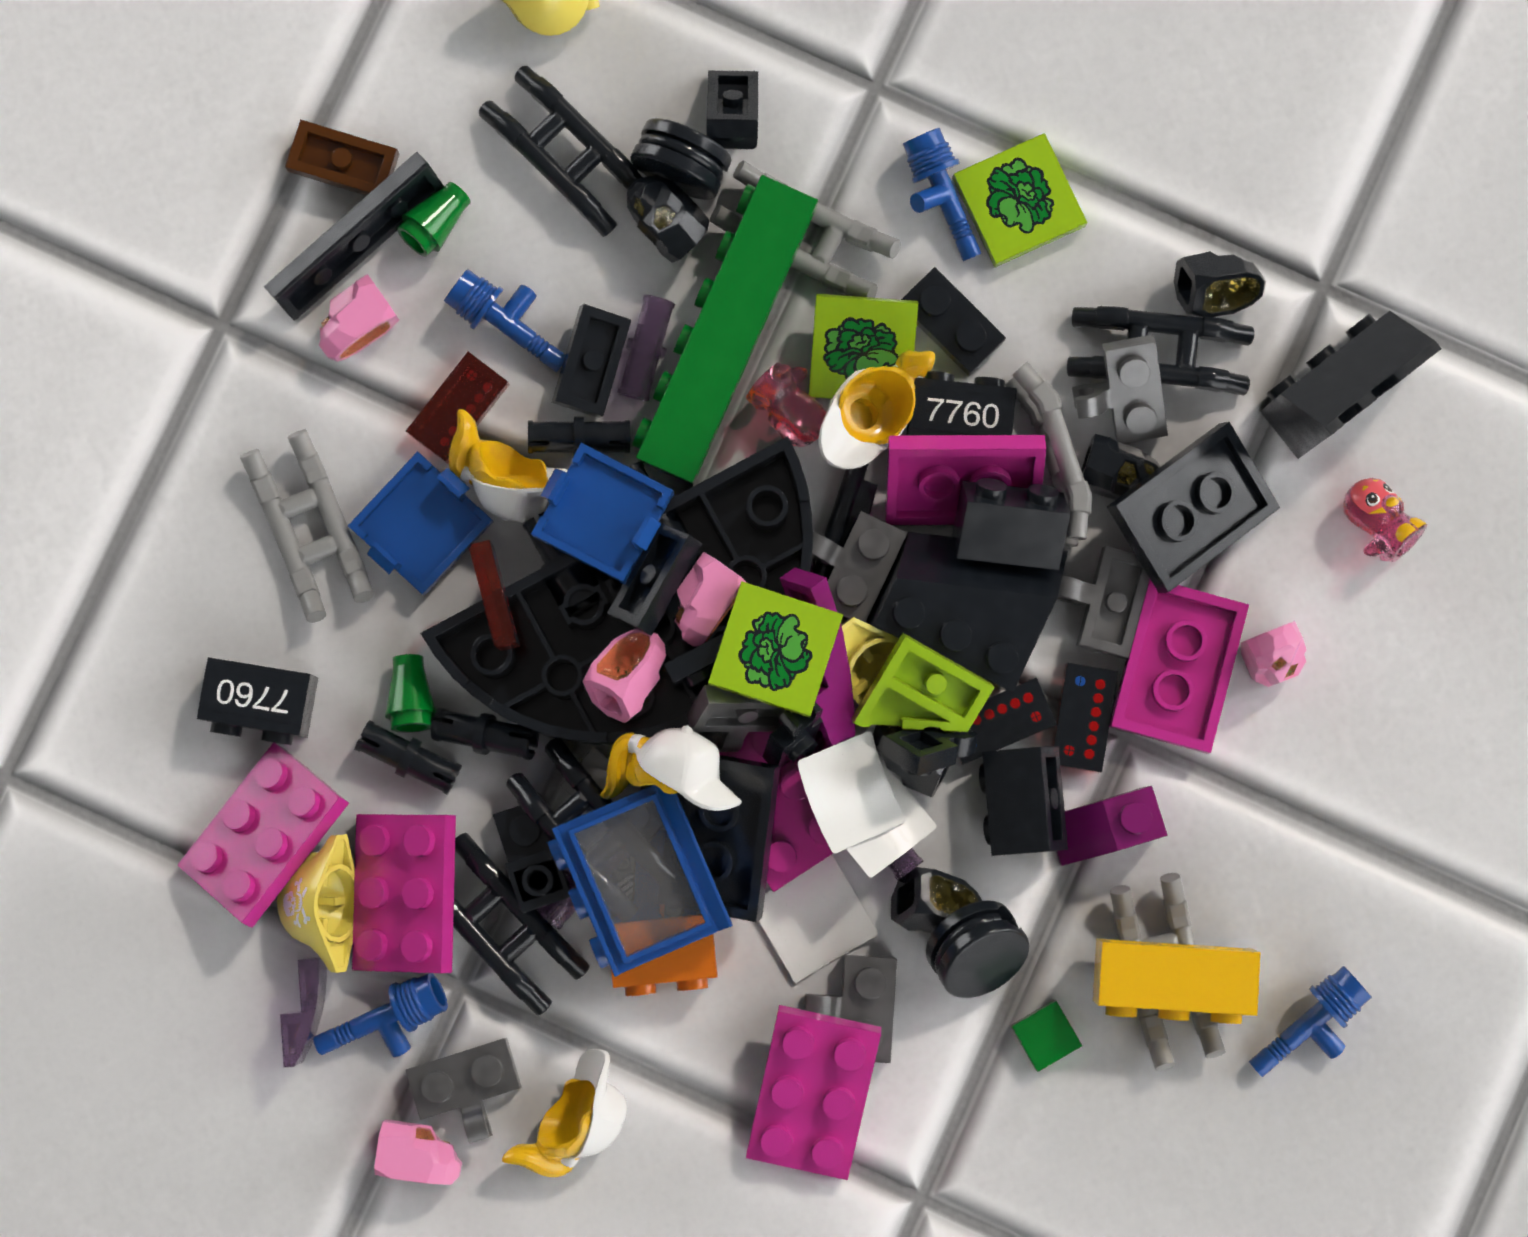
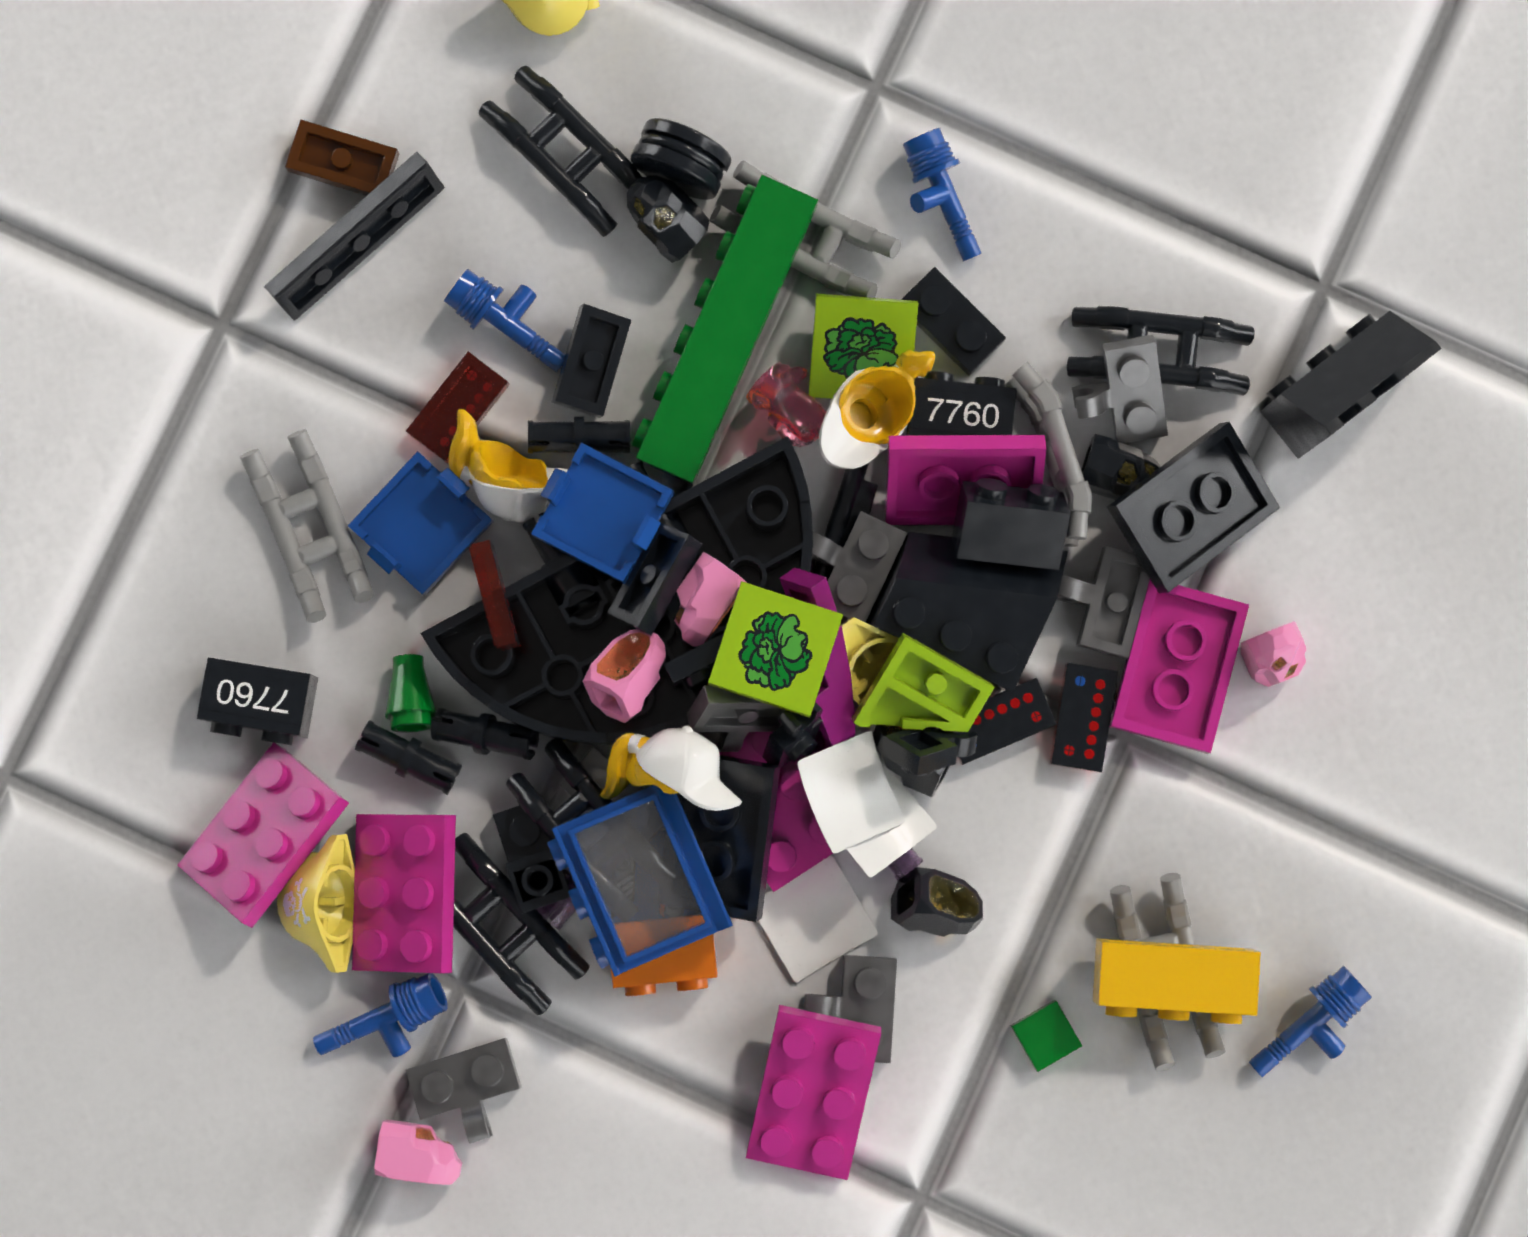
clear purple slope [280,957,327,1067] -> none
bright pink rock [319,274,399,362] -> none
green cone [397,182,471,257] -> none
hair [502,1049,627,1177] -> none
clear purple pin [617,295,675,402] -> none
black slope [706,70,758,149] -> none
black head [926,900,1029,998] -> none
lime tile [952,133,1088,268] -> none
black brick [979,746,1068,856] -> none
magenta slope [1056,786,1168,866] -> none
black rock [1173,251,1266,317] -> none
clear pink animal [1343,478,1427,562] -> none

